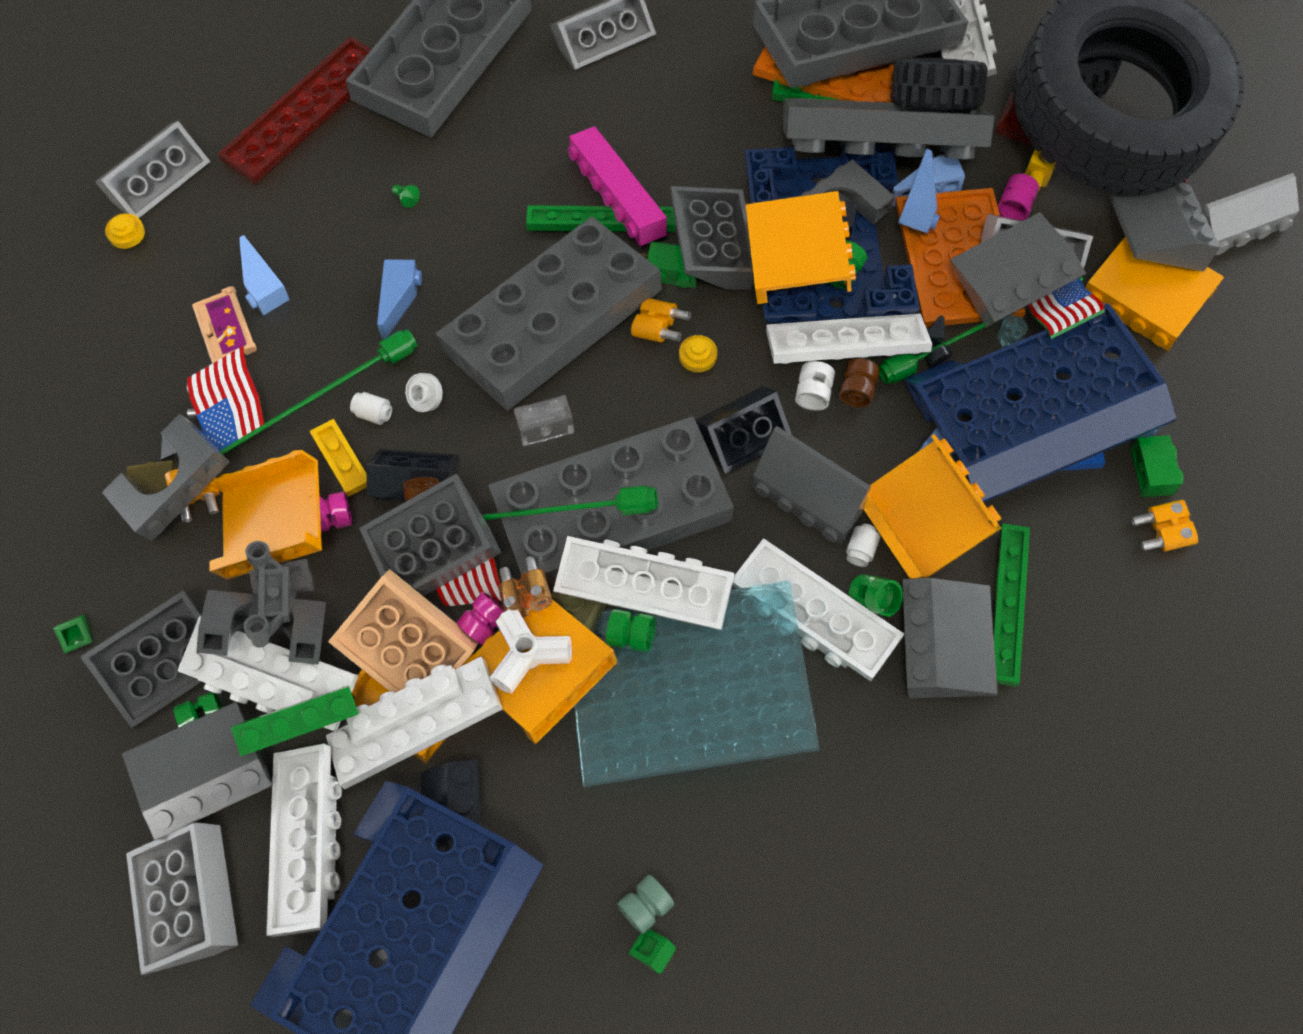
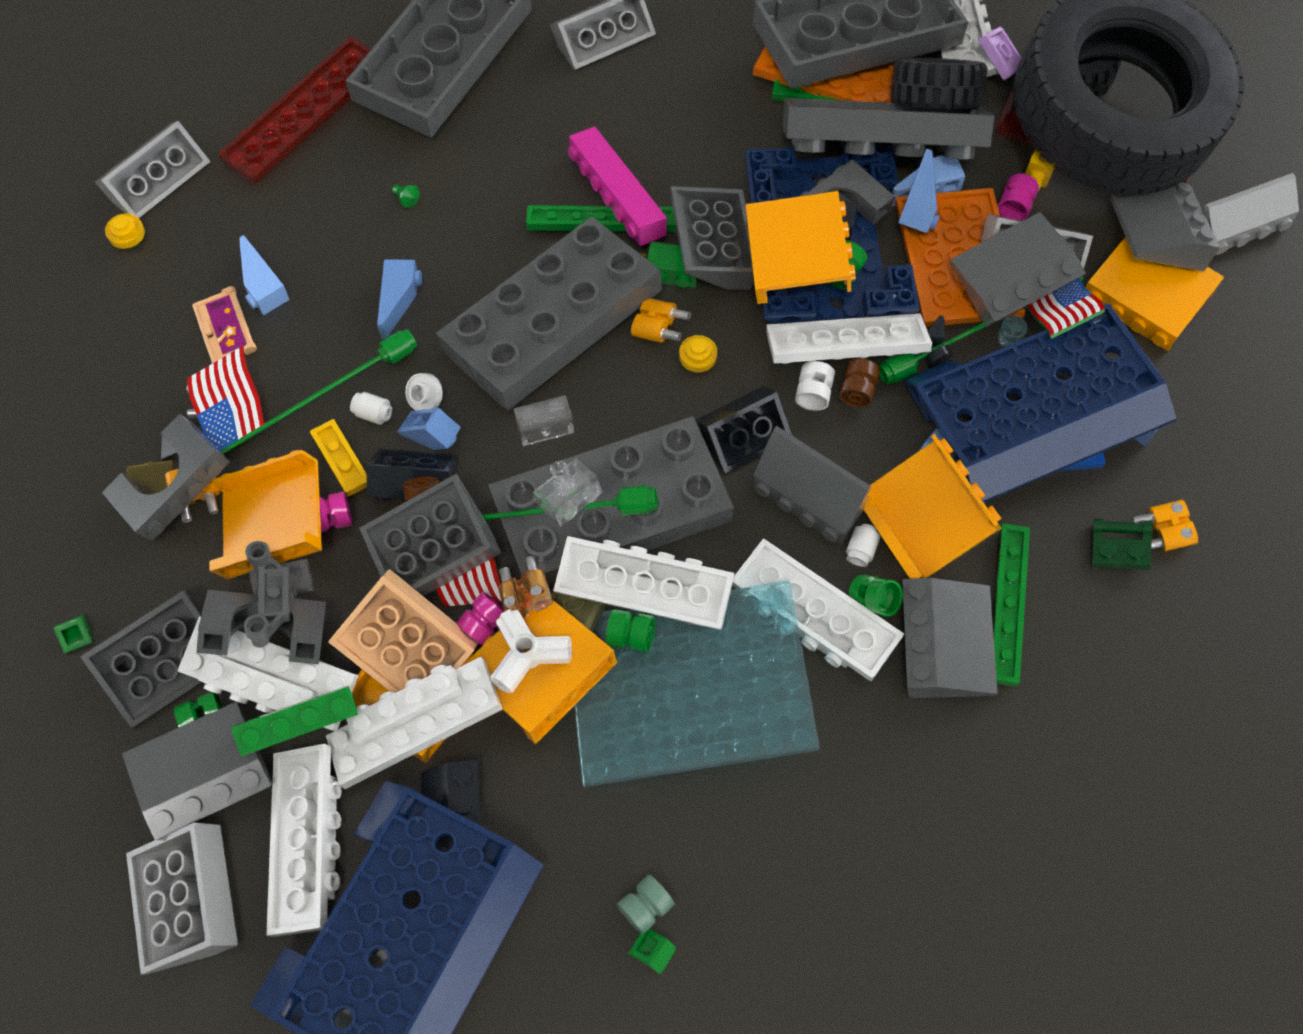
green brick [1130,435,1184,498] -> none
none -> medium blue slope [398,408,461,450]
none -> clear brick [532,458,603,527]
none -> lavender tile [978,27,1021,80]
none -> dark green plate [1092,518,1152,570]

